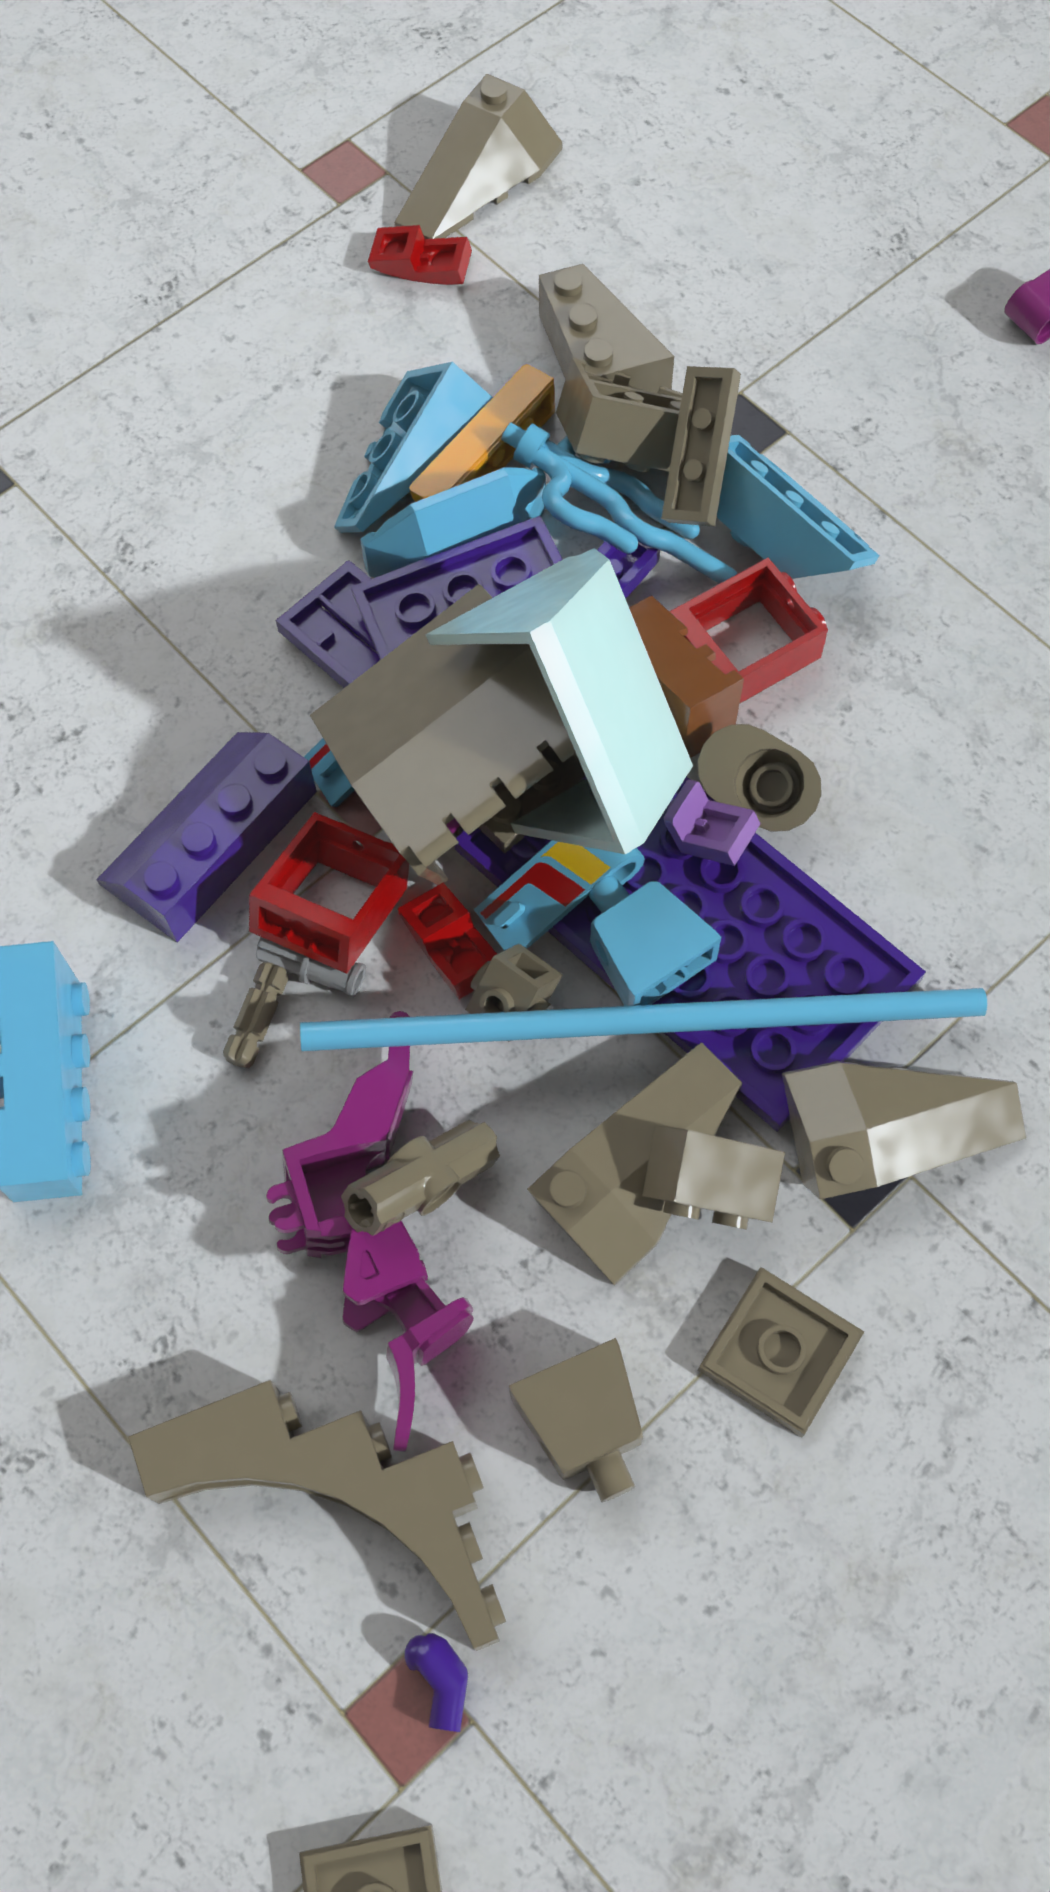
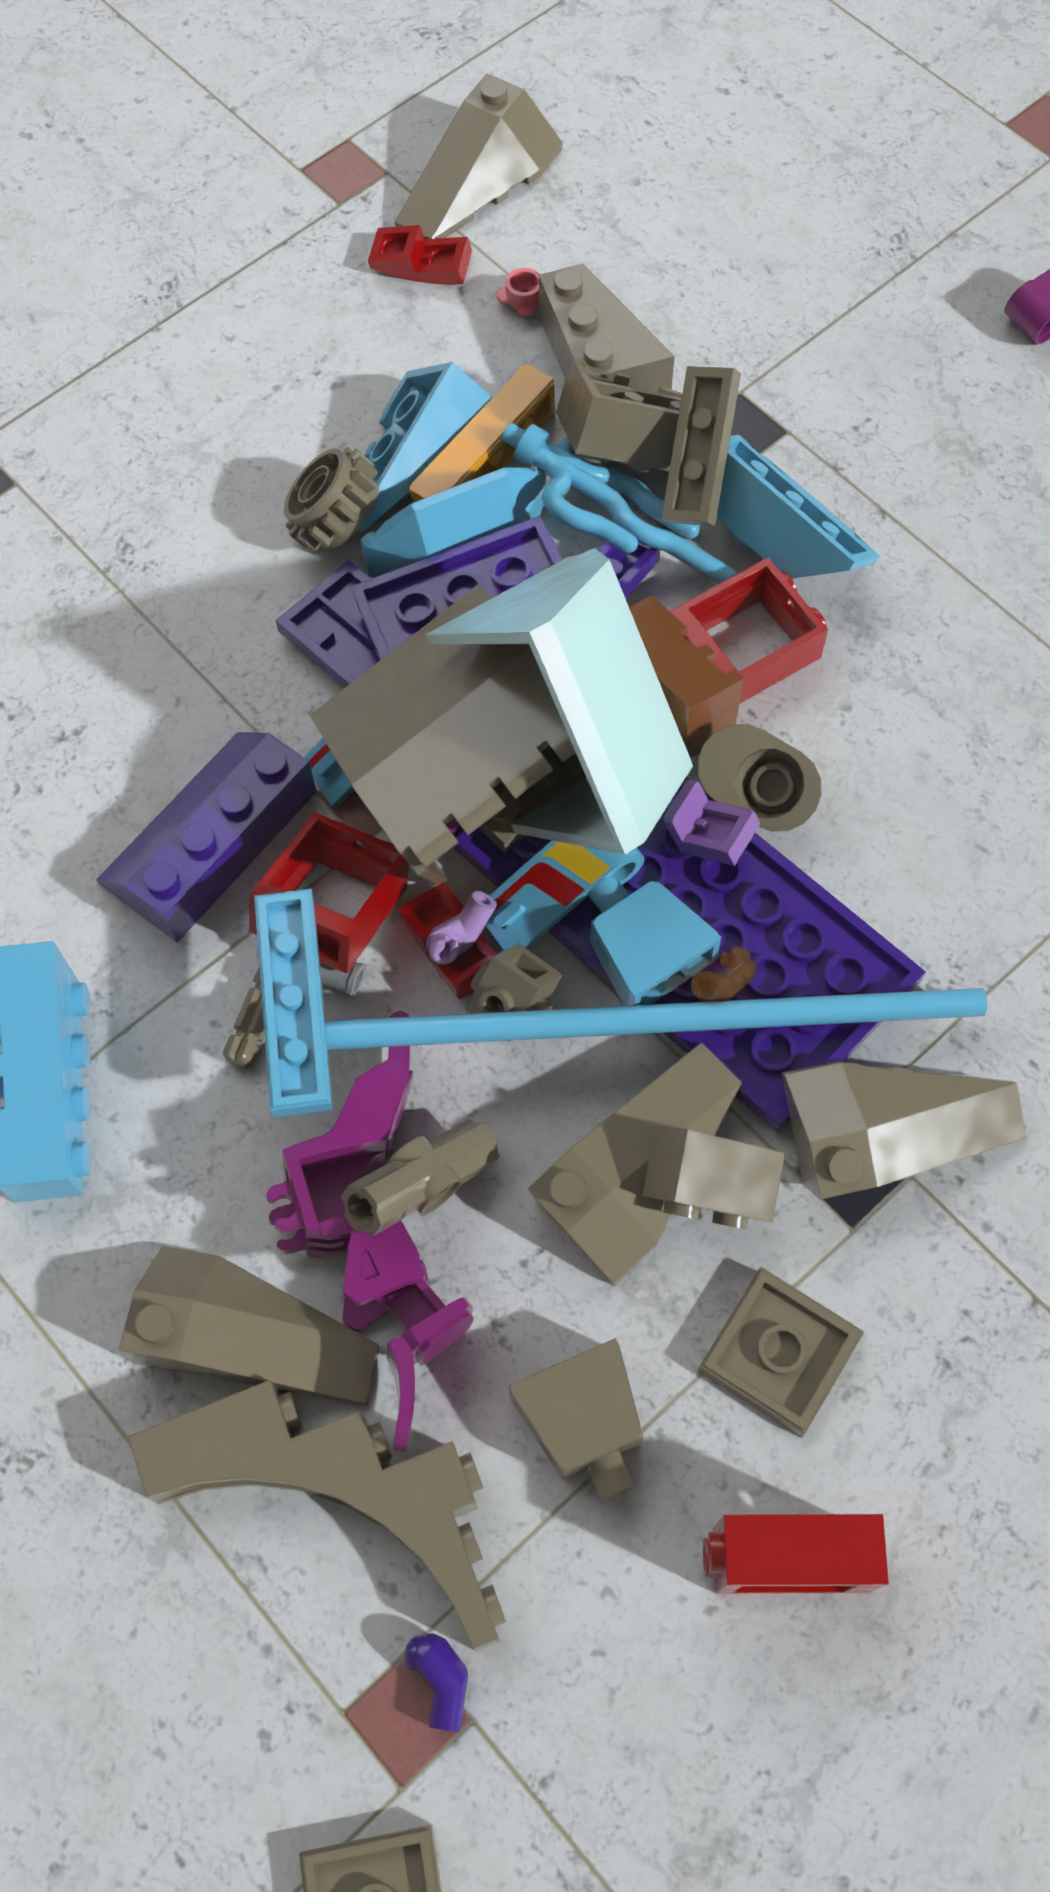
none -> dark tan wedge [119,1246,379,1406]
none -> medium azure tile [254,889,333,1118]
none -> dark tan gear [284,447,379,551]
none -> lavender arm [426,891,497,965]
none -> coral plate [497,268,540,316]
none -> clear orange arm [691,946,757,1001]
none -> red window [703,1514,889,1594]

